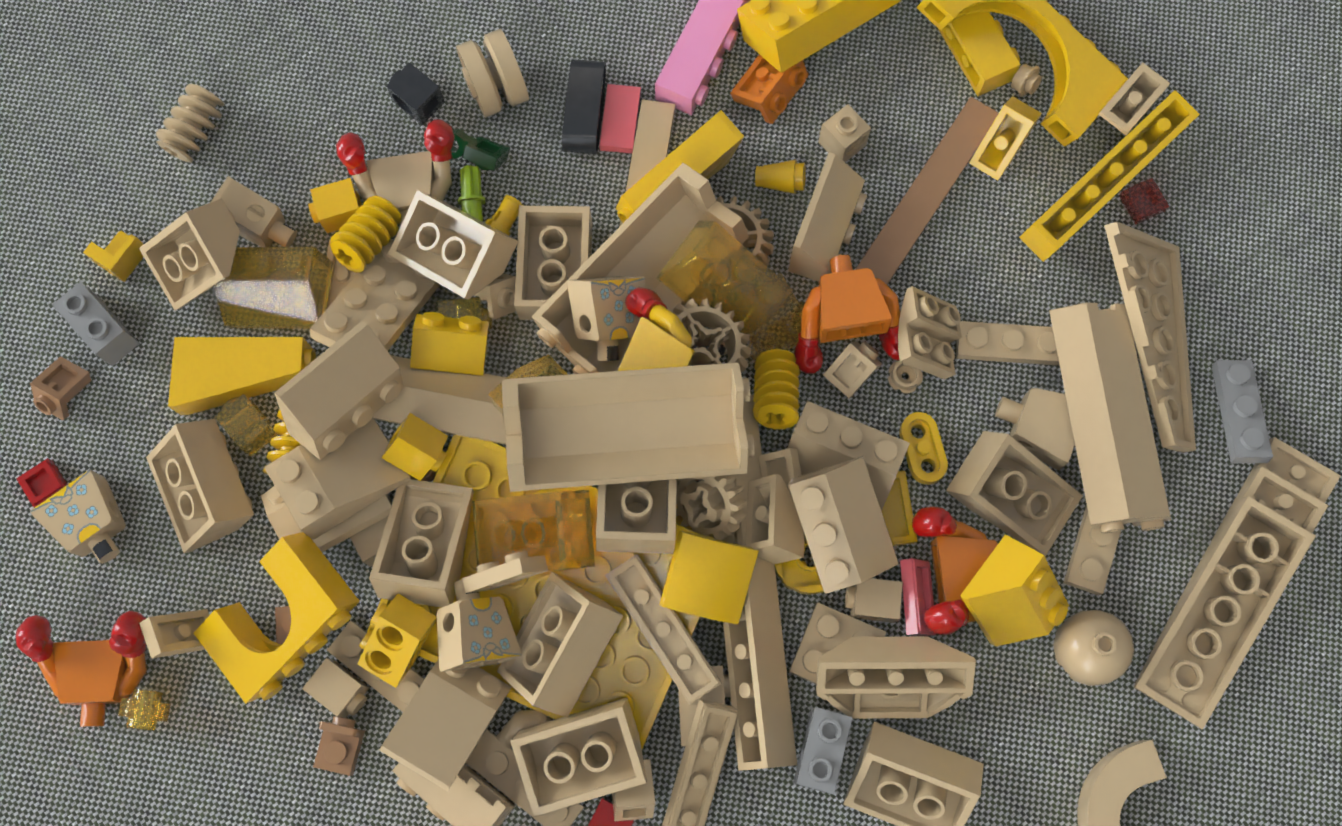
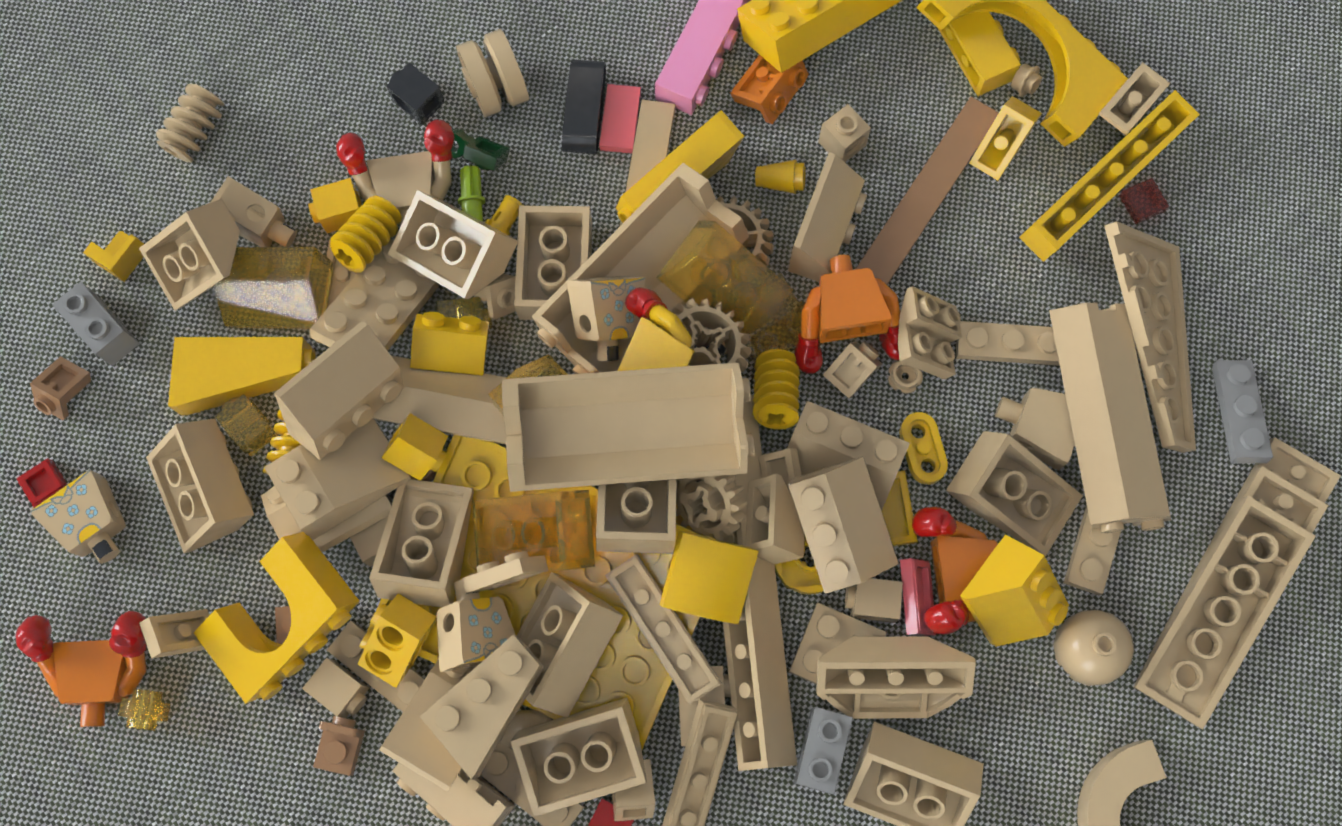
none -> tan wedge [420,634,544,780]

